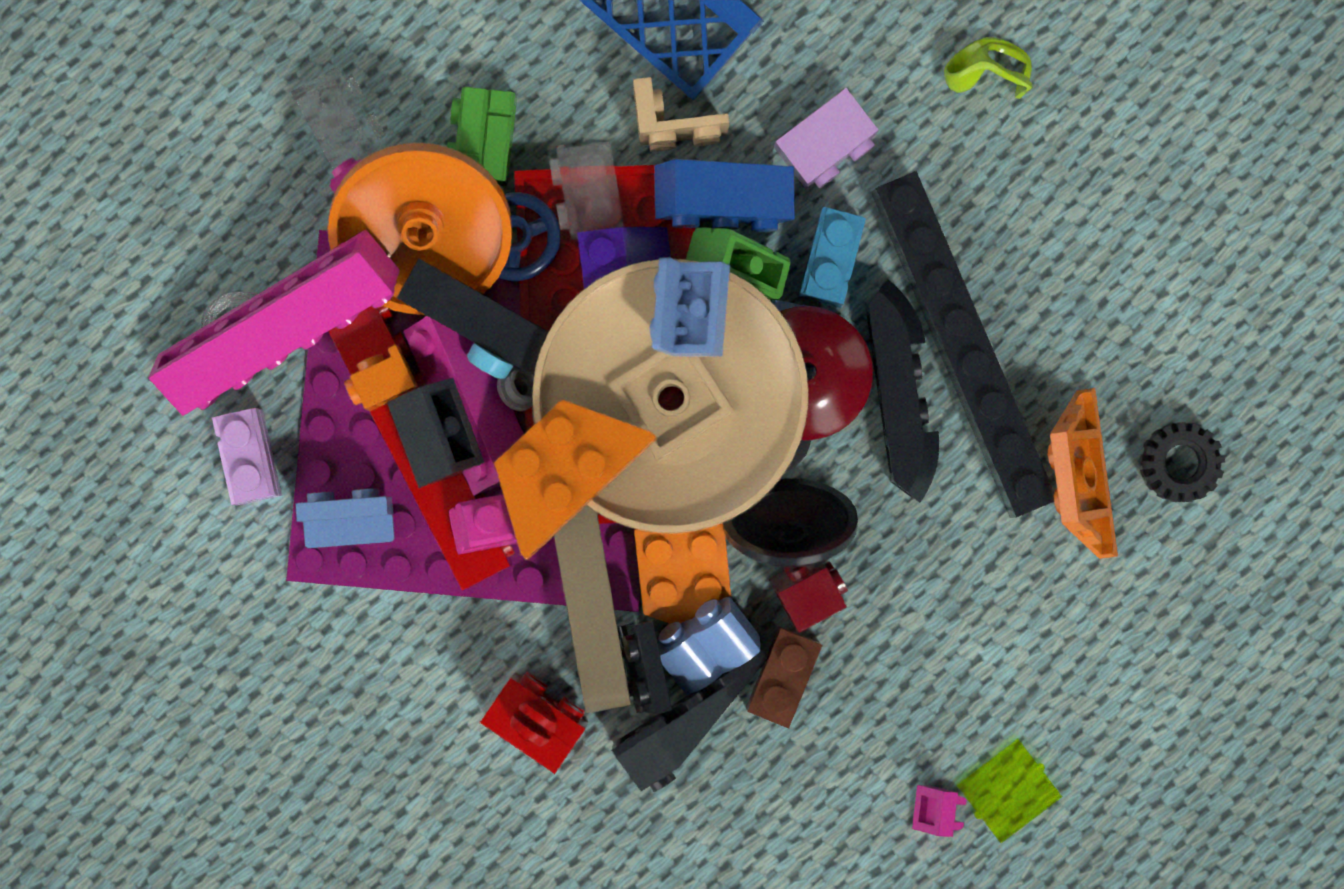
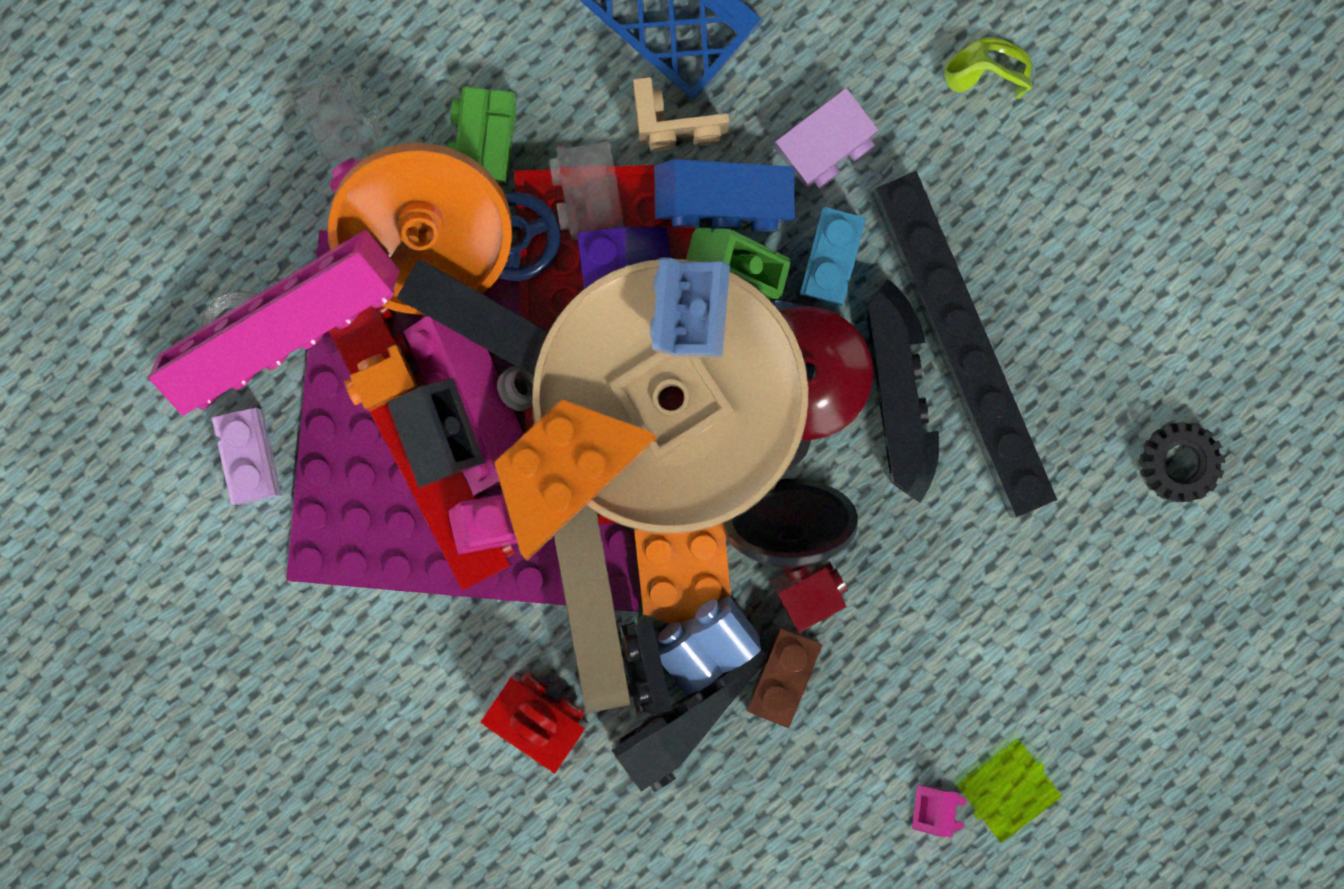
medium blue bracket [296,488,395,548] -> none
medium azure tile [467,343,513,379] -> none
orange wing [1048,388,1118,559] -> none

